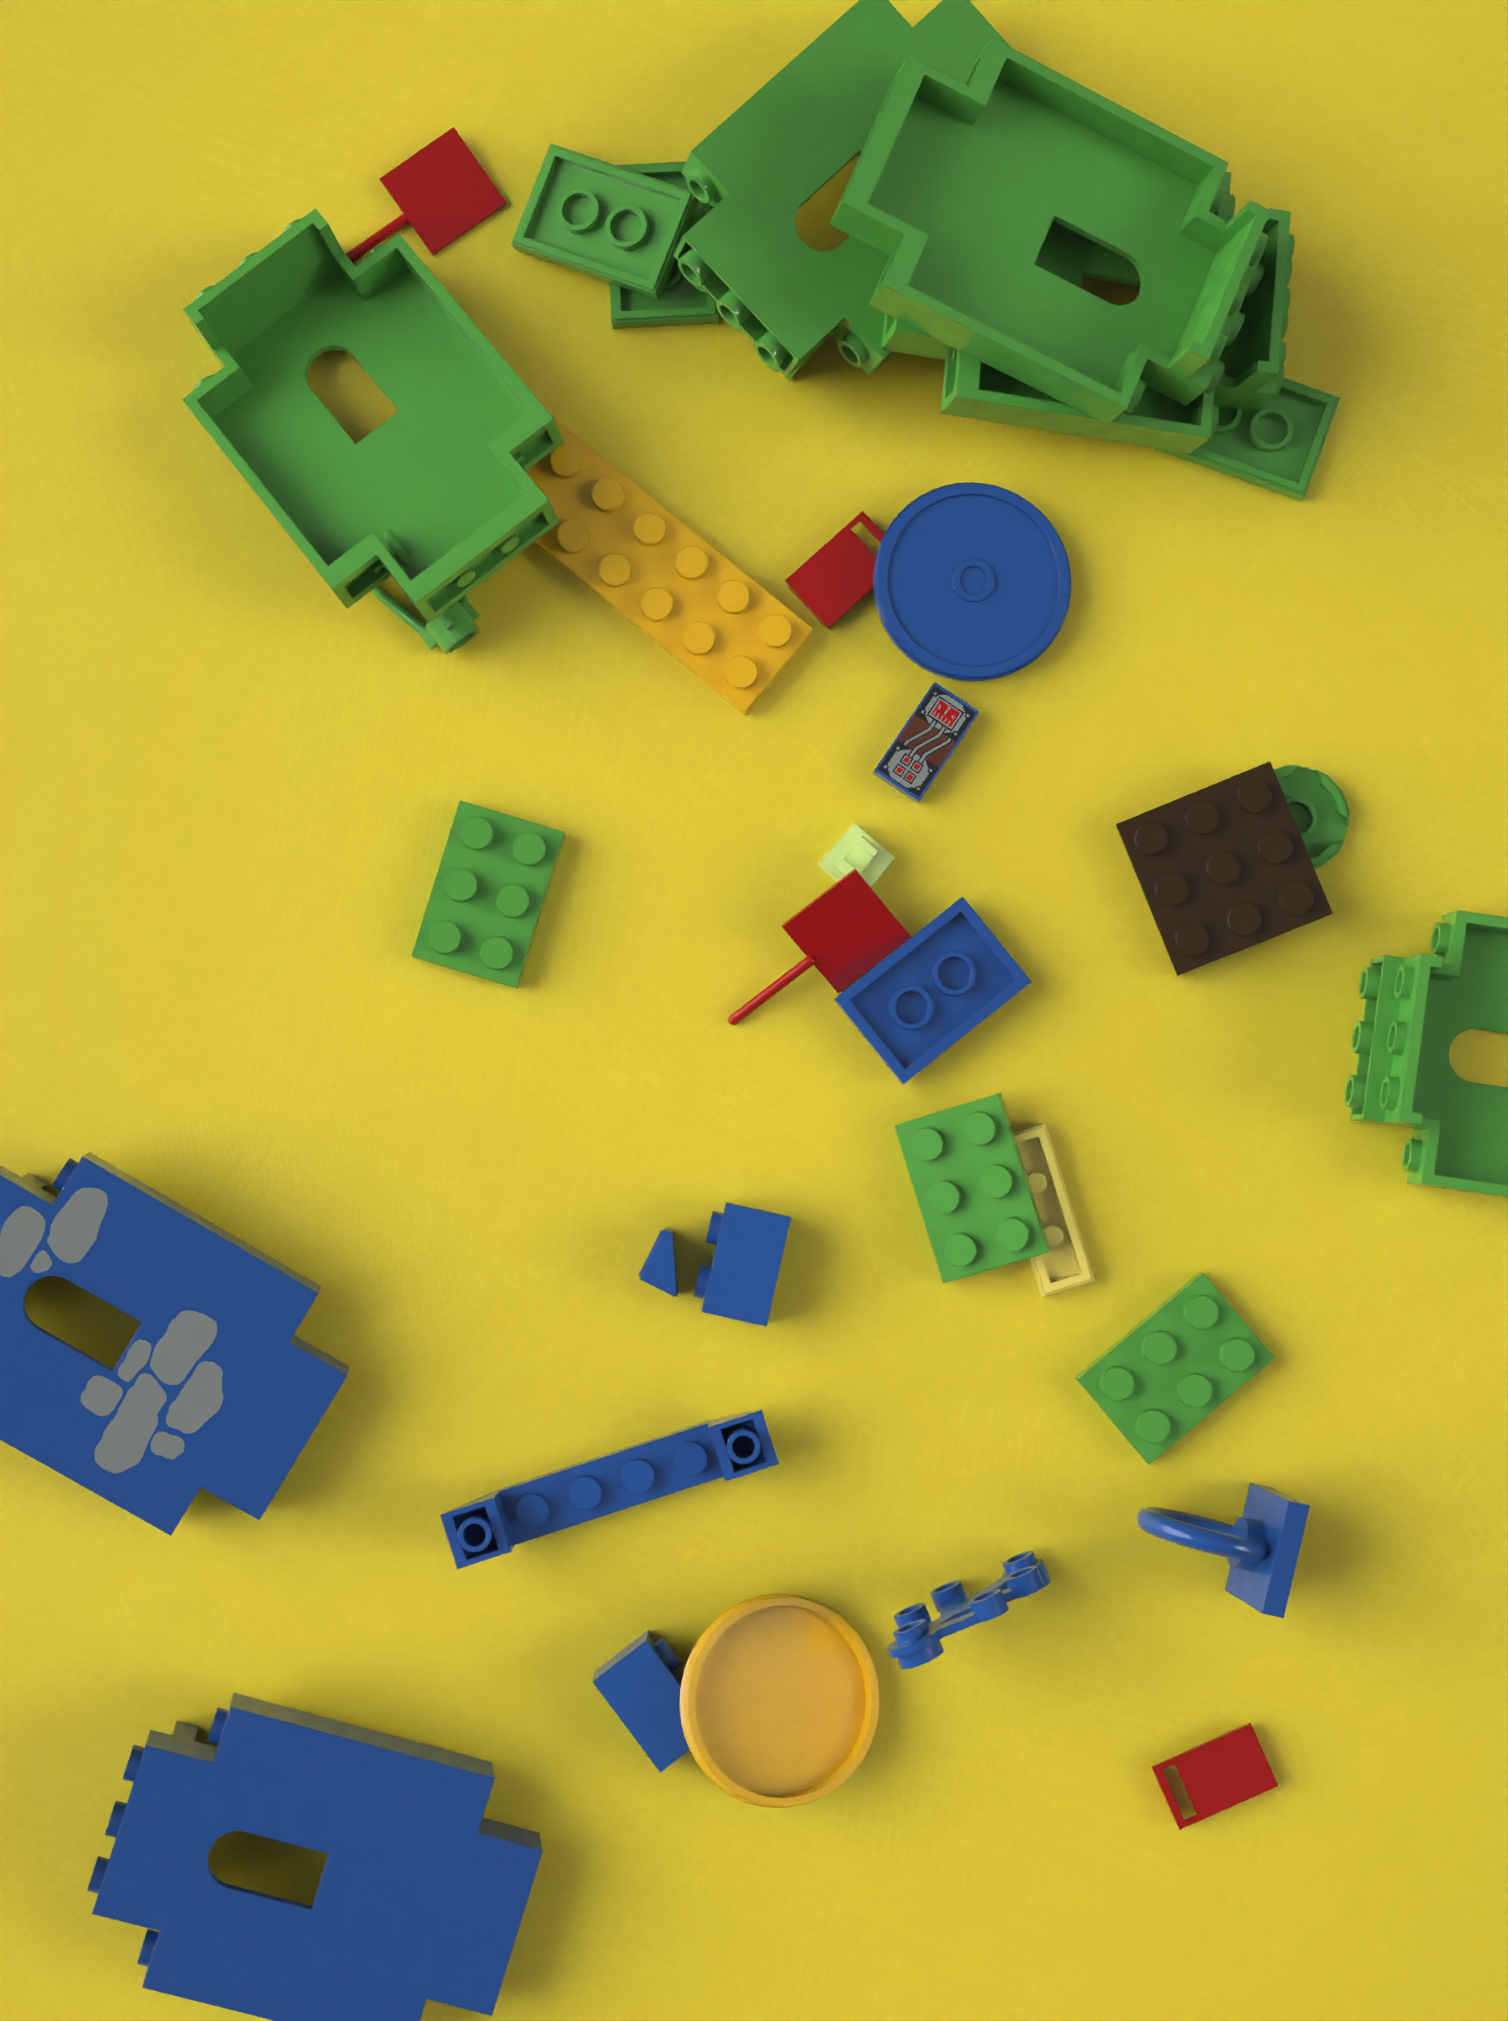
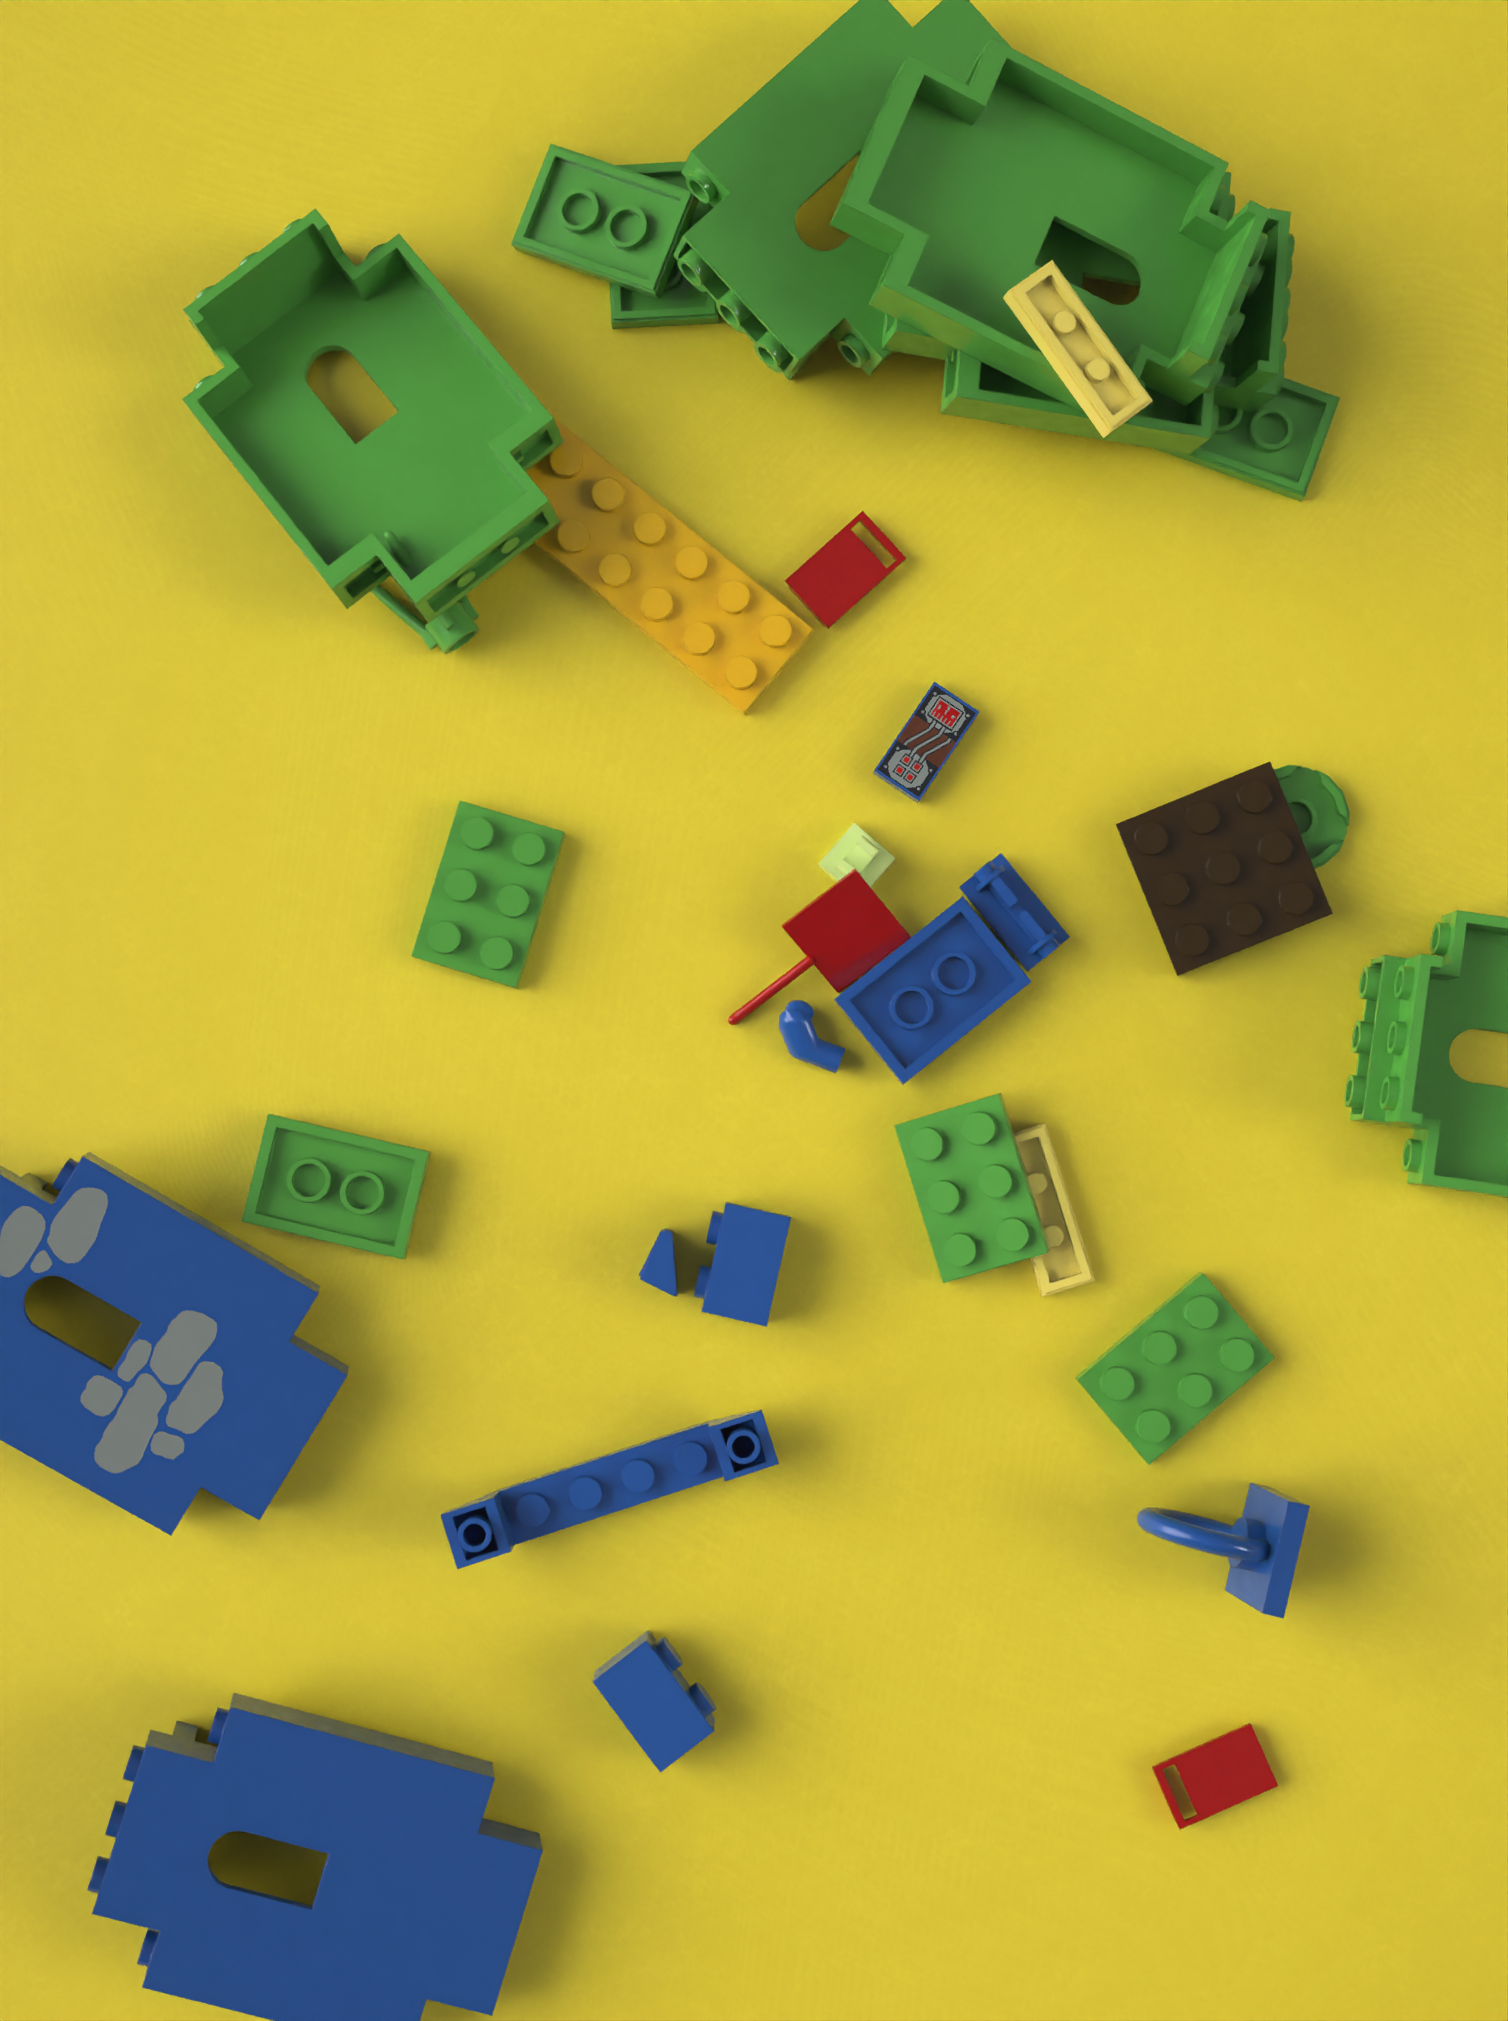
red piece [346,127,507,263] -> none
yellow brick [680,1594,880,1808] -> none
blue brick [873,482,1071,682] -> none
blue plant [887,1551,1051,1669] -> none
none -> bright green plate [242,1114,431,1259]
none -> blue arm [779,1000,845,1074]
none -> blue hinge [959,853,1069,972]
none -> light yellow tile [1003,260,1153,438]

